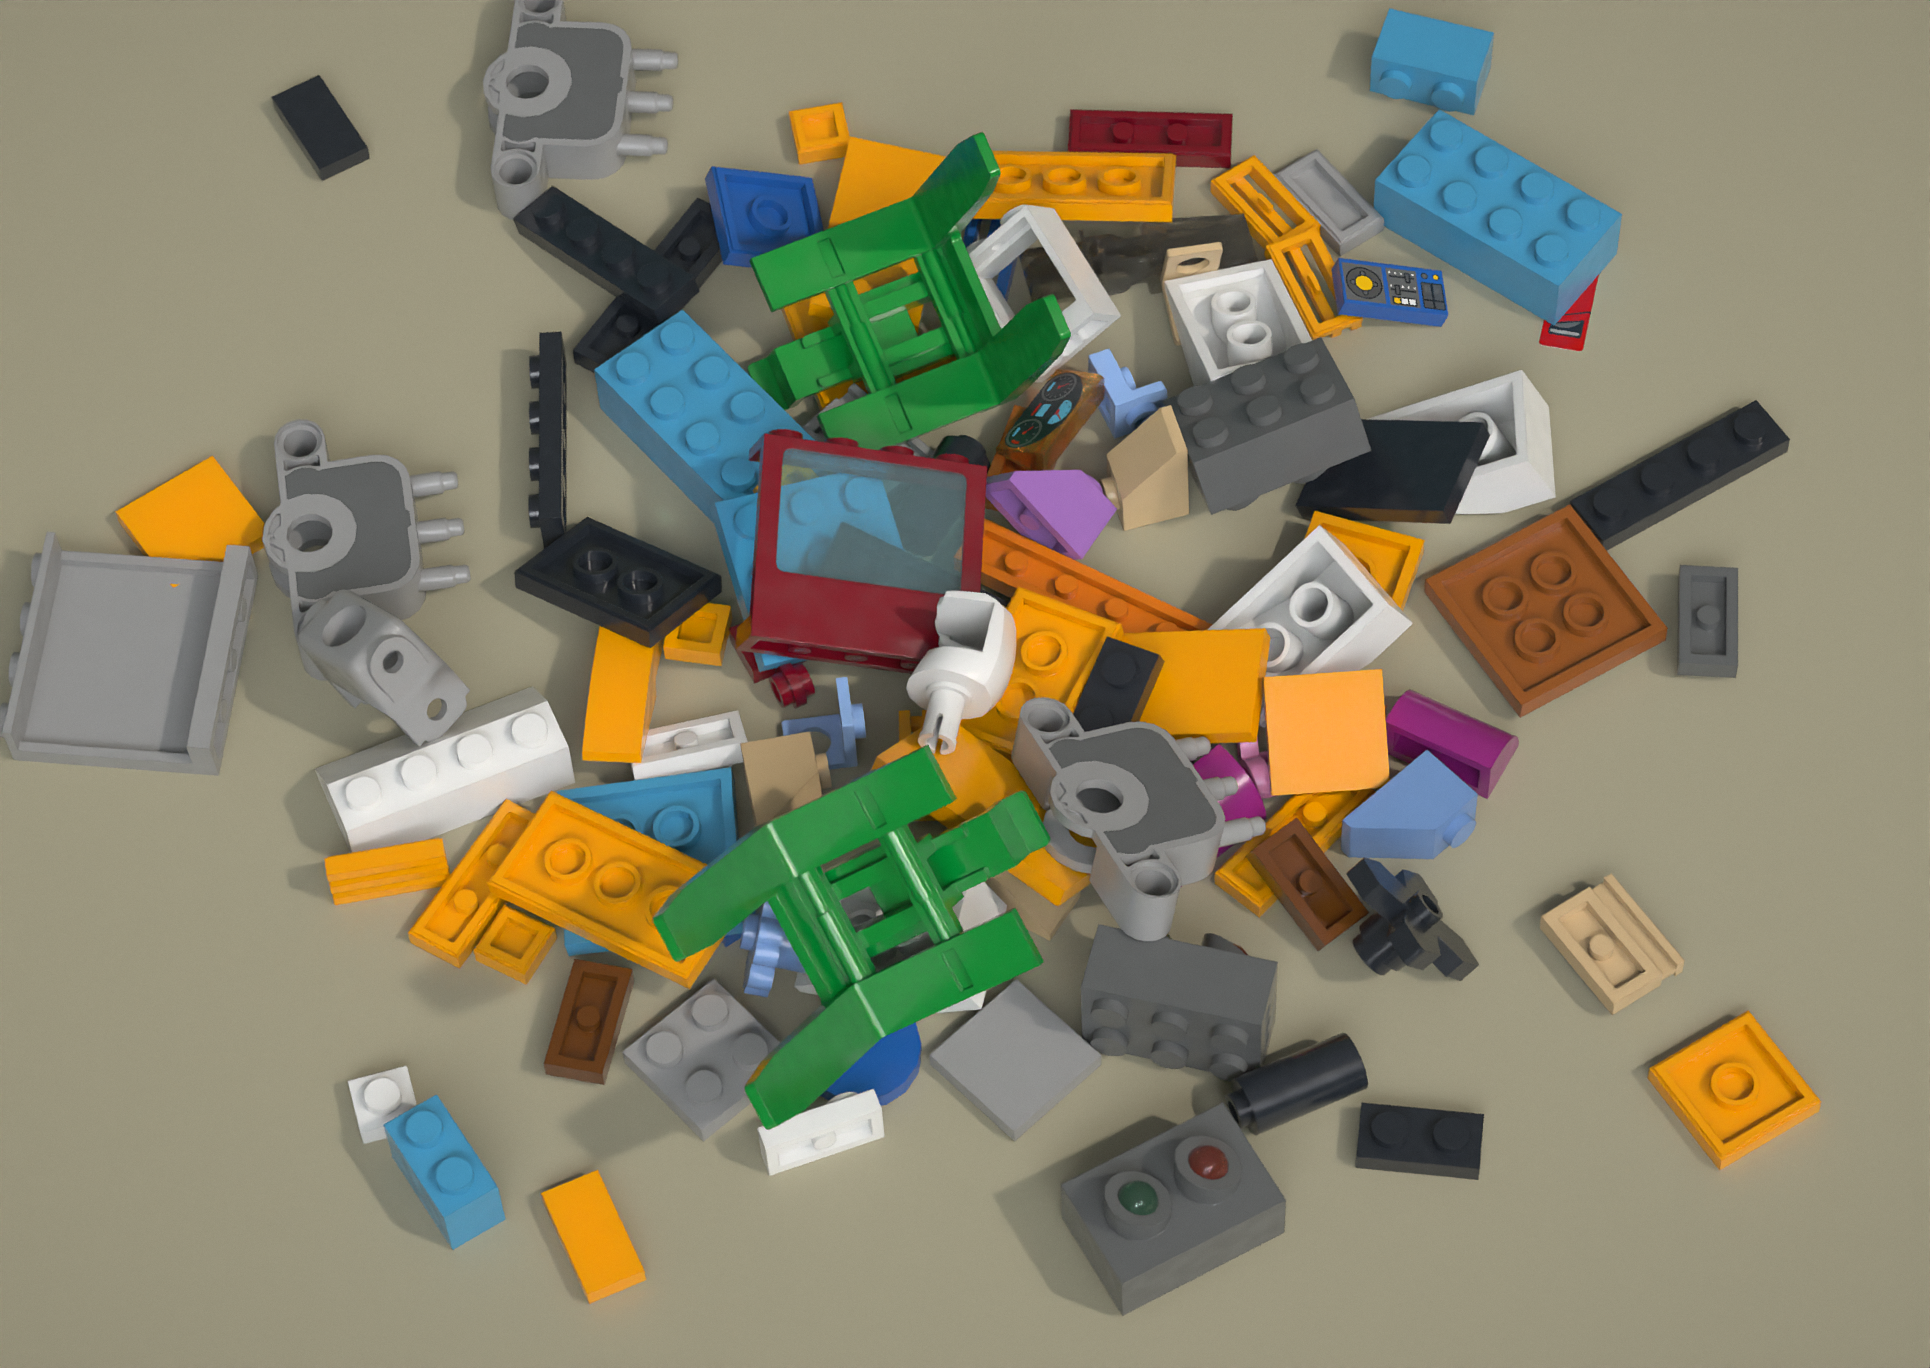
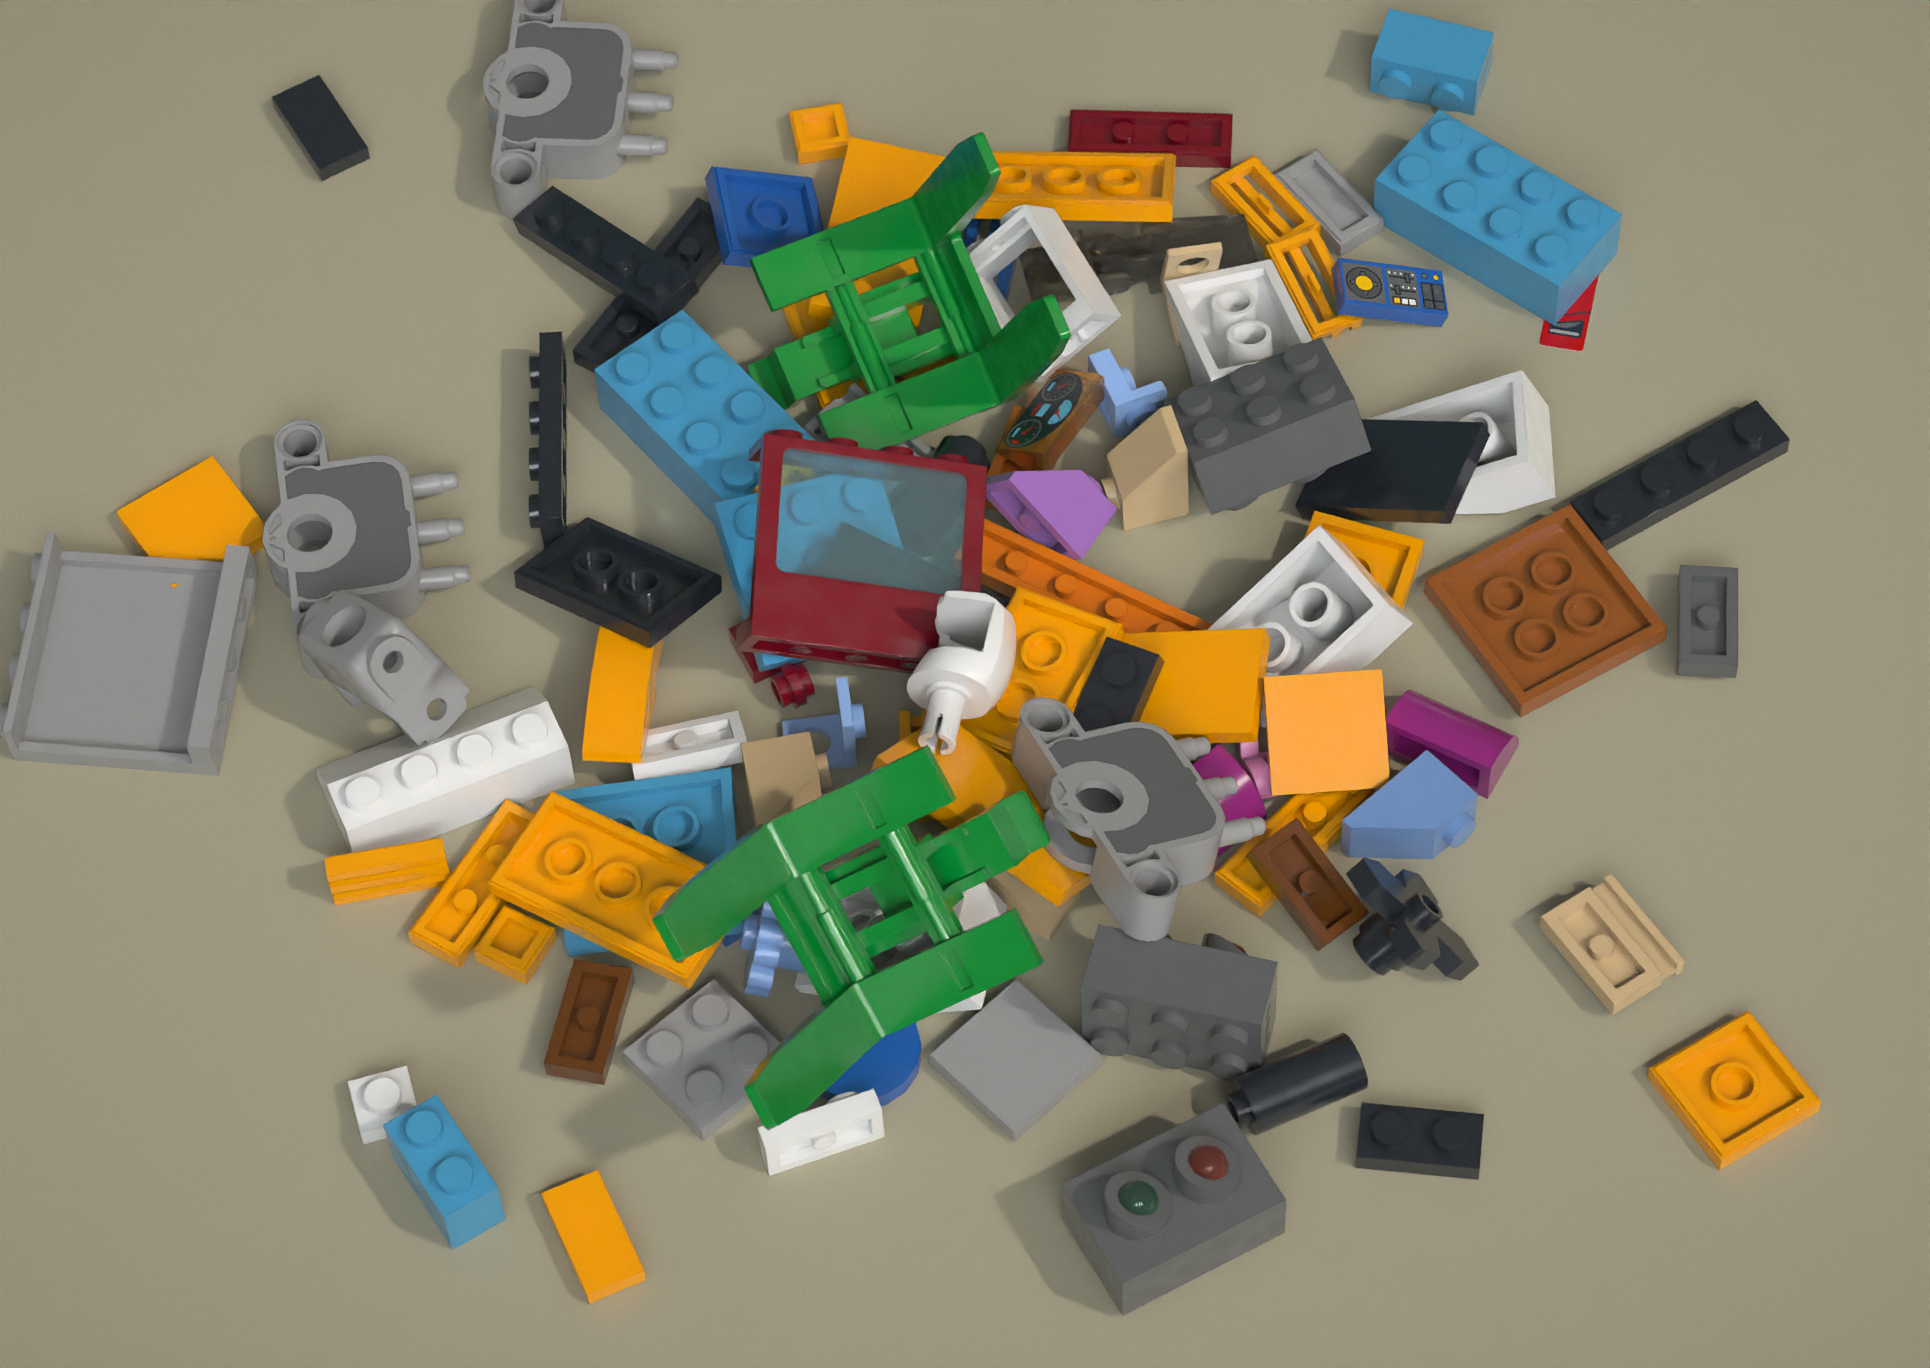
light orange plate [663,603,733,666] -> none

